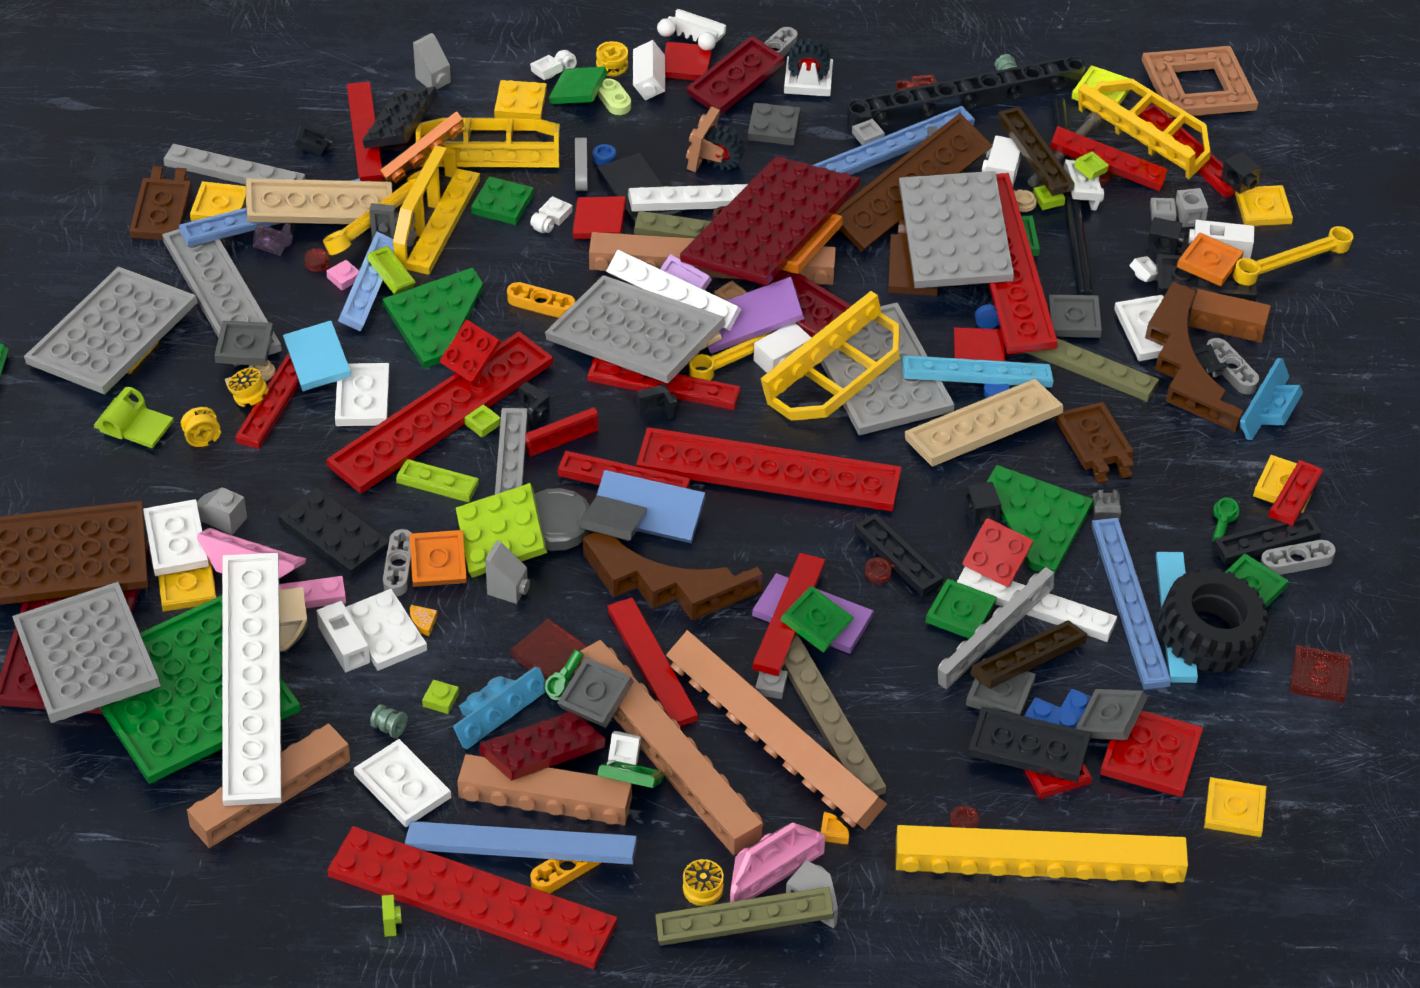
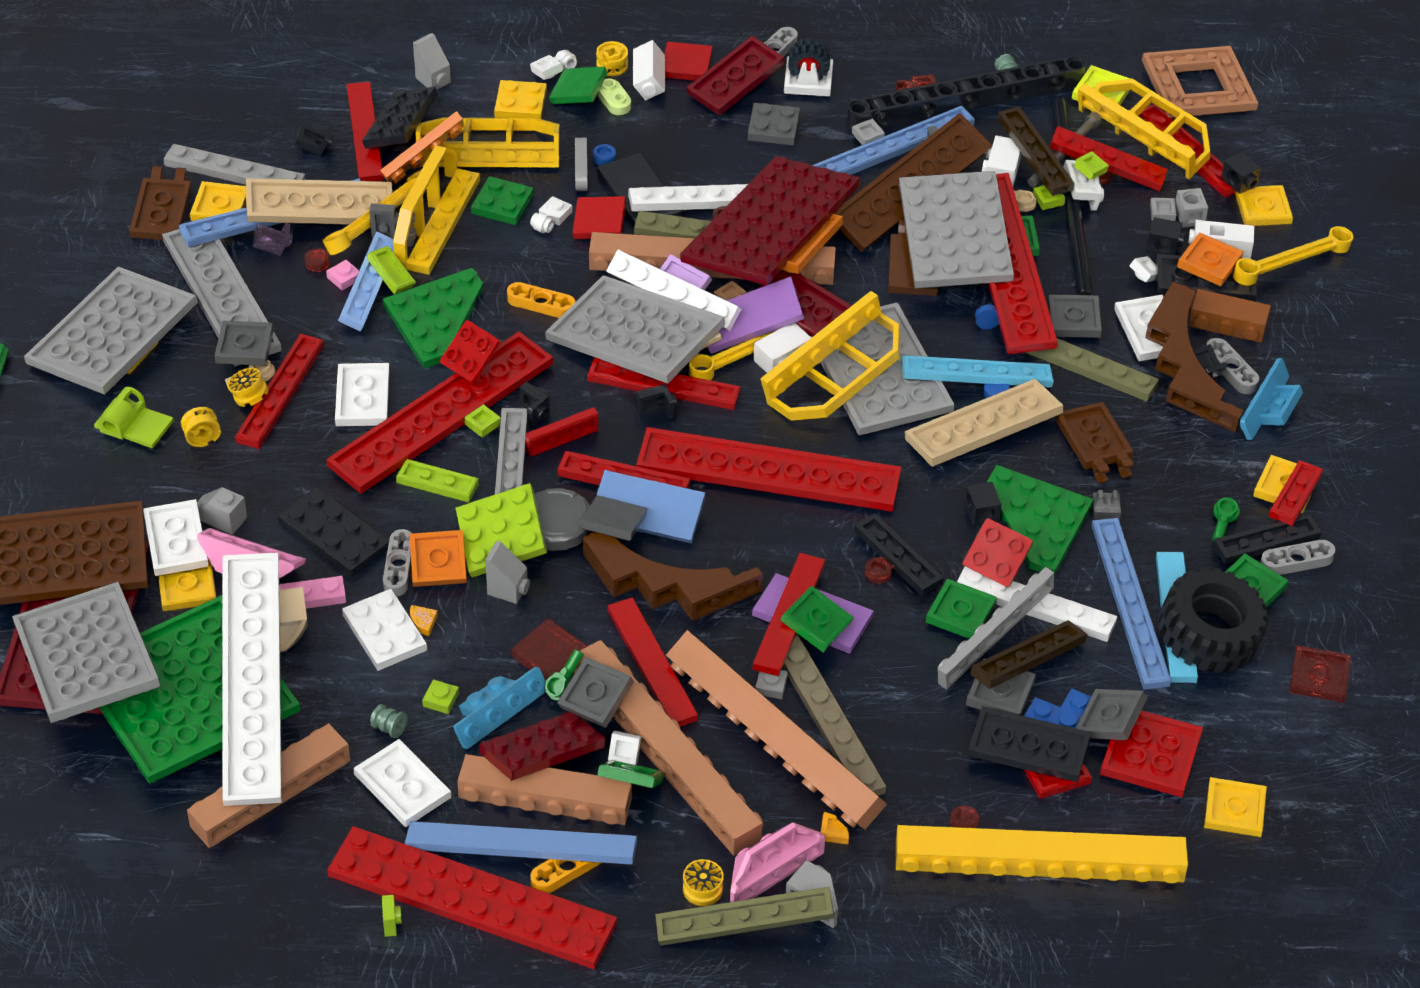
medium azure tile [283,321,351,391] -> none
white brick [316,601,370,673] -> none
white gear [657,9,726,51] -> none
plate [686,106,746,172] -> none
red tile [954,327,1005,361] -> none

